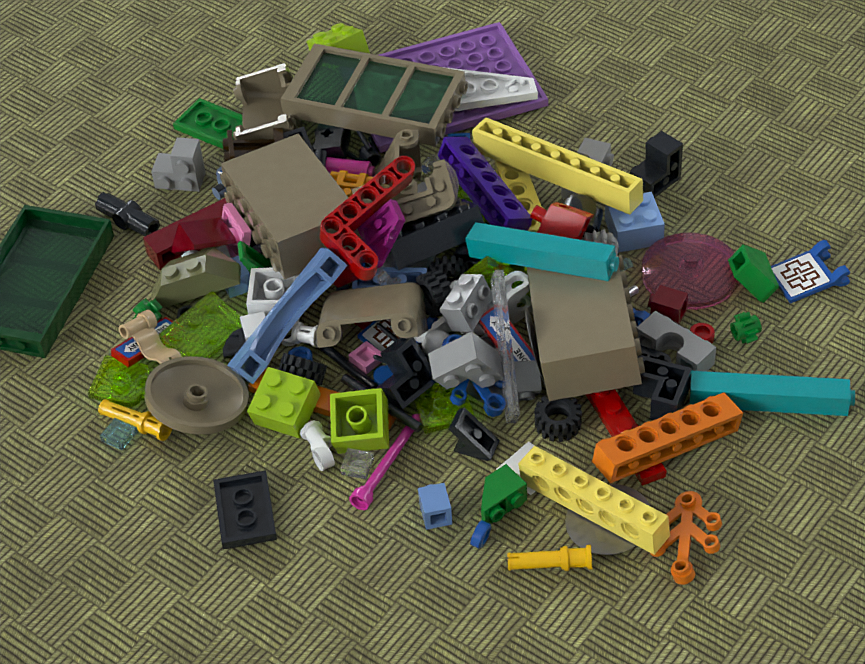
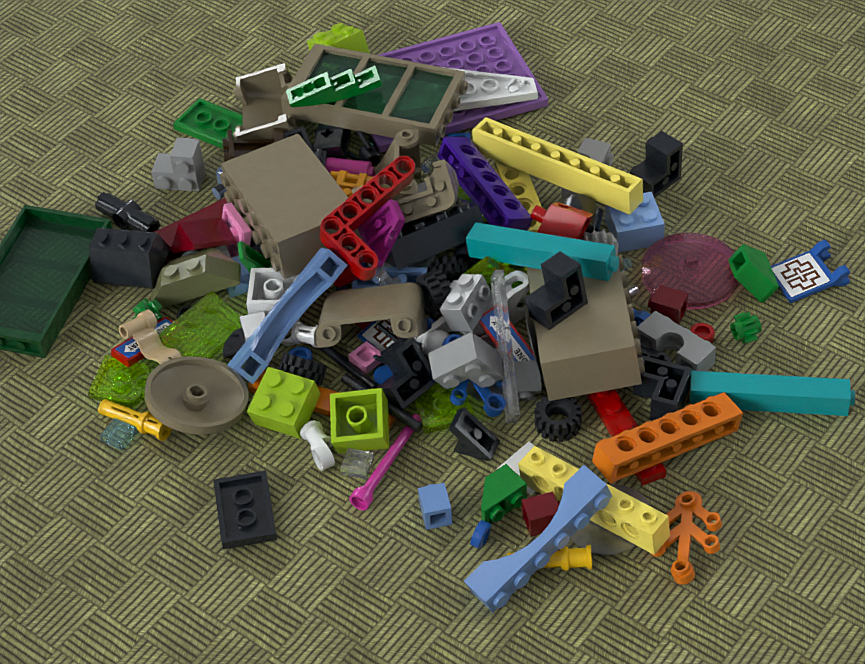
none -> black slope [89,228,170,289]
none -> green slope [286,66,383,107]
none -> medium blue arch [464,465,613,613]
none -> dark red brick [521,491,561,537]
none -> black brick [525,251,588,330]

